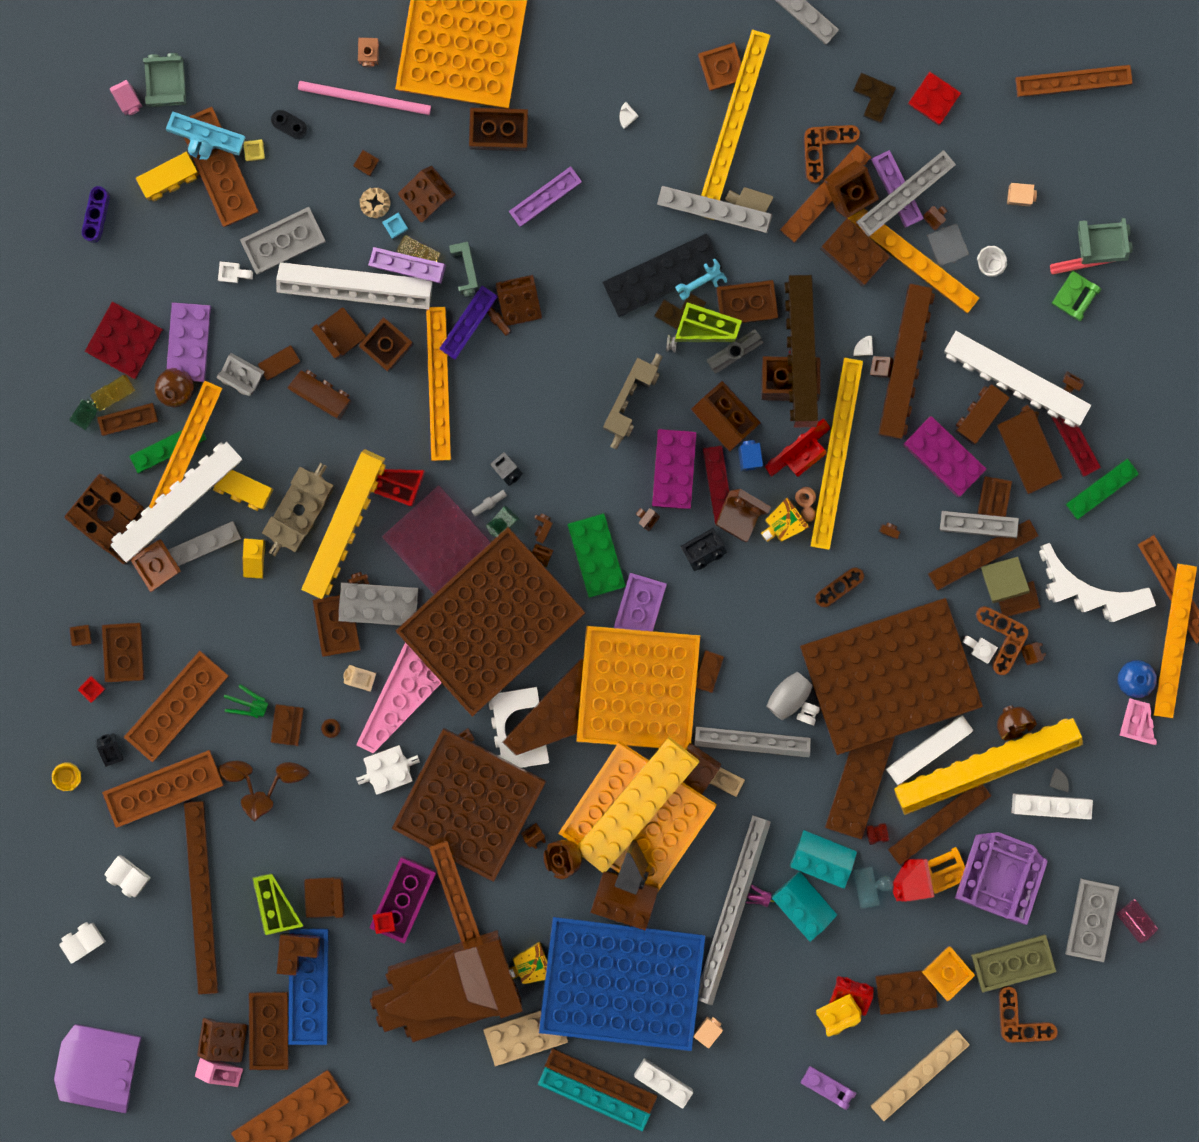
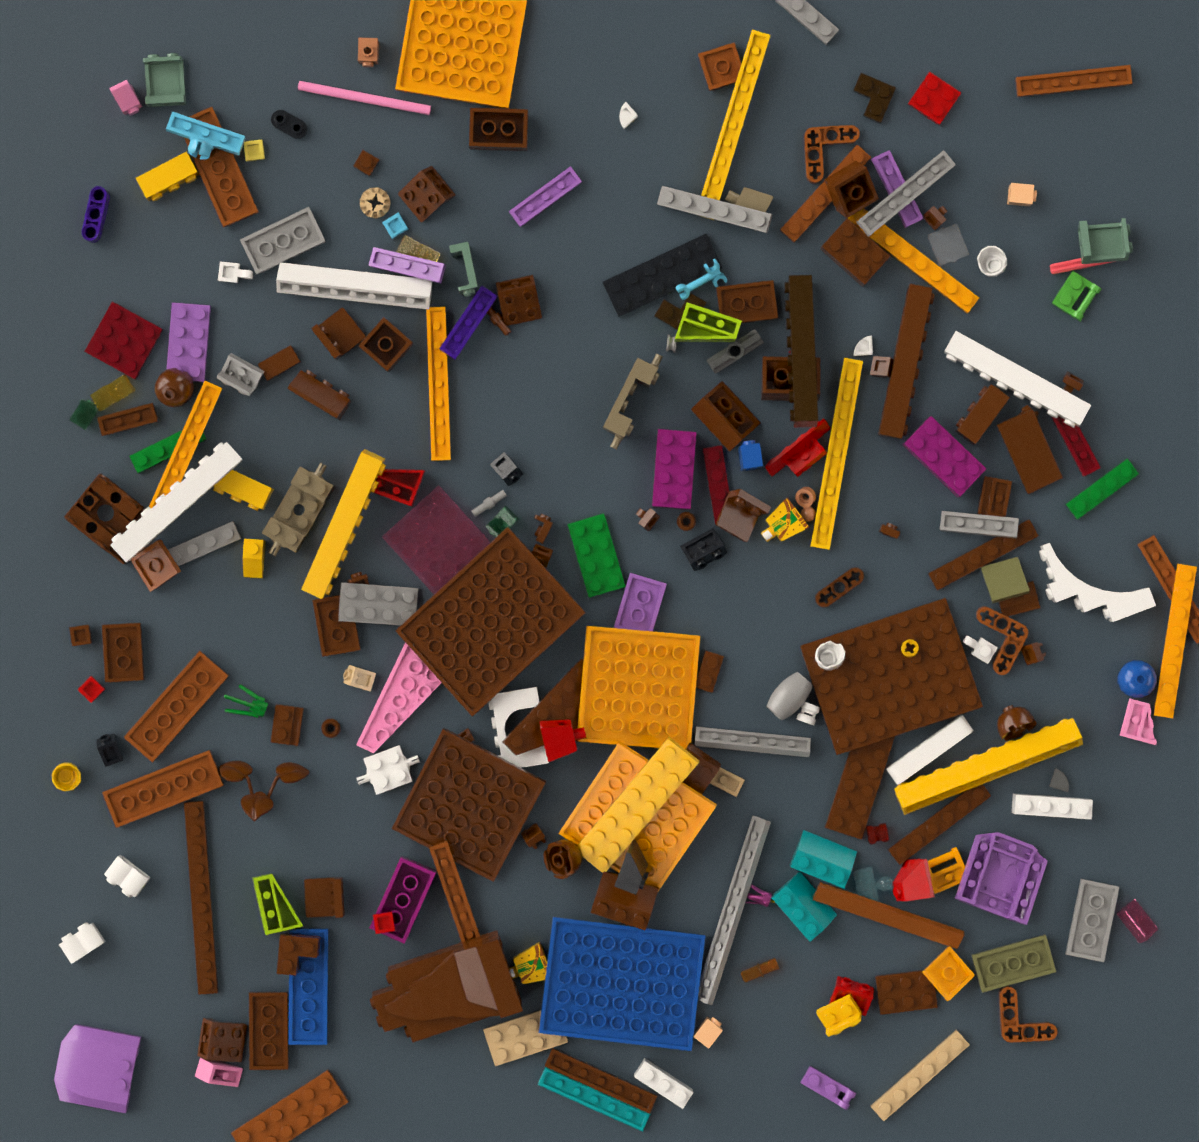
none -> red torso [539,719,587,762]
none -> reddish brown plate [677,512,696,531]
none -> clear orange axle [741,957,779,982]
none -> dark orange tile [813,882,964,949]
none -> white hair [815,641,845,671]
none -> yellow bush [901,639,919,657]

